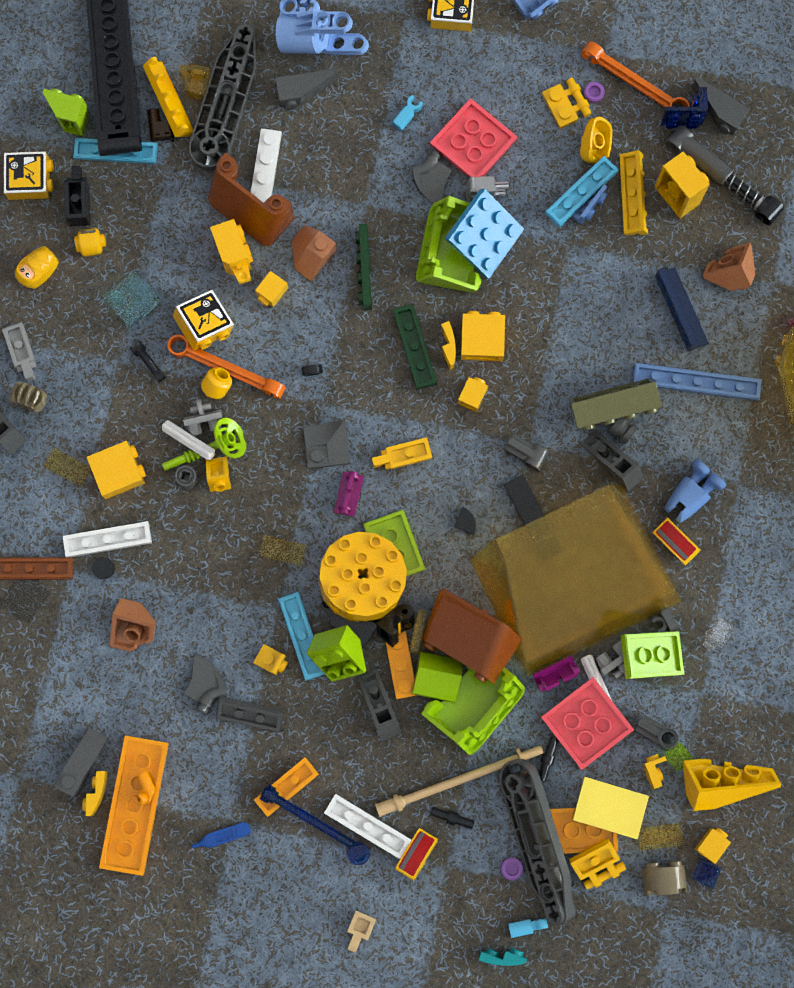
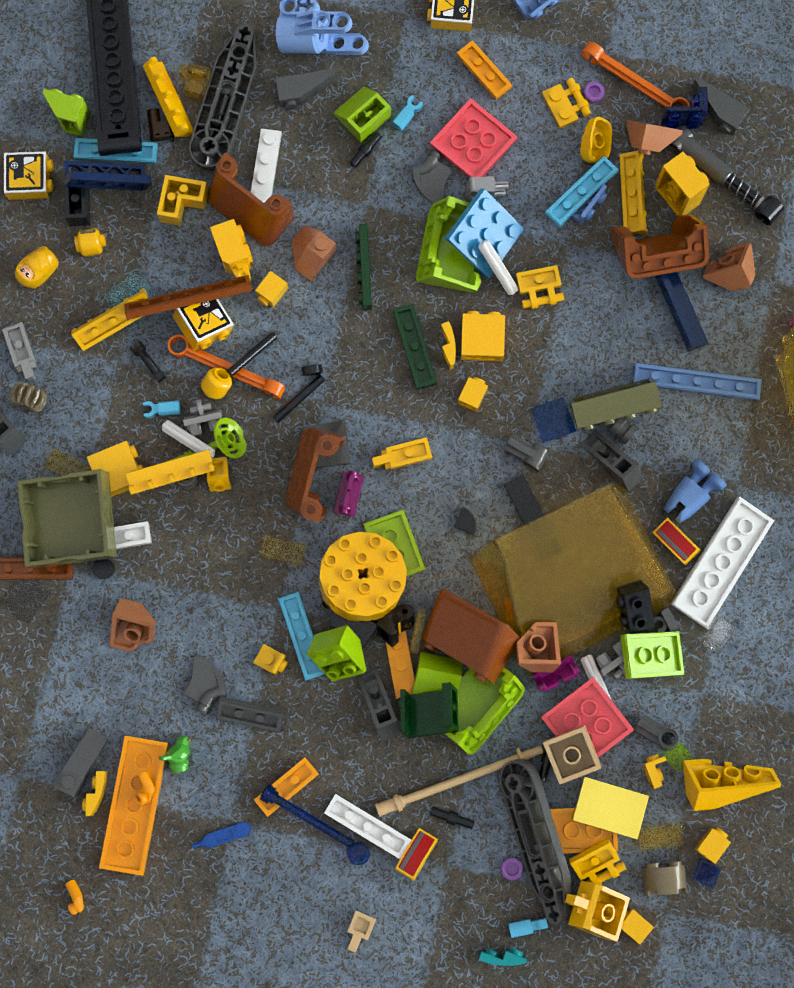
none -> olive tile [17,469,117,569]
none -> dark blue fence [62,160,152,191]
none -> light orange arm [65,880,84,915]
none -> yellow hinge [71,288,149,351]
none -> dark orange tile [124,275,252,320]
none -> yellow hinge [126,449,215,495]
none -> medium azure bar [143,400,181,419]
none -> yellow brick [157,175,209,226]
none -> bright green animal [159,736,191,773]
none -> black bar [227,332,277,377]
none -> black bar [273,374,325,423]
none -> dark orange windscreen [285,427,346,522]
none -> lime slope [333,87,391,143]
none -> black bar [349,132,382,168]
none -> dark green panel [398,682,459,739]
none -> light orange plate [456,40,512,100]
none -> white axle [478,240,519,295]
none -> yellow plate [516,265,564,309]
none -> nougat slope [516,622,561,673]
none -> clear blue piece [530,397,576,443]
none -> tan brick [543,725,602,785]
none -> yellow hinge [565,881,630,942]
none -> dark orange windscreen [610,214,709,279]
none -> black brick [616,580,655,634]
none -> yellow brick [621,908,654,944]
none -> nougat slope [626,120,683,155]
none -> white tile [670,497,774,629]

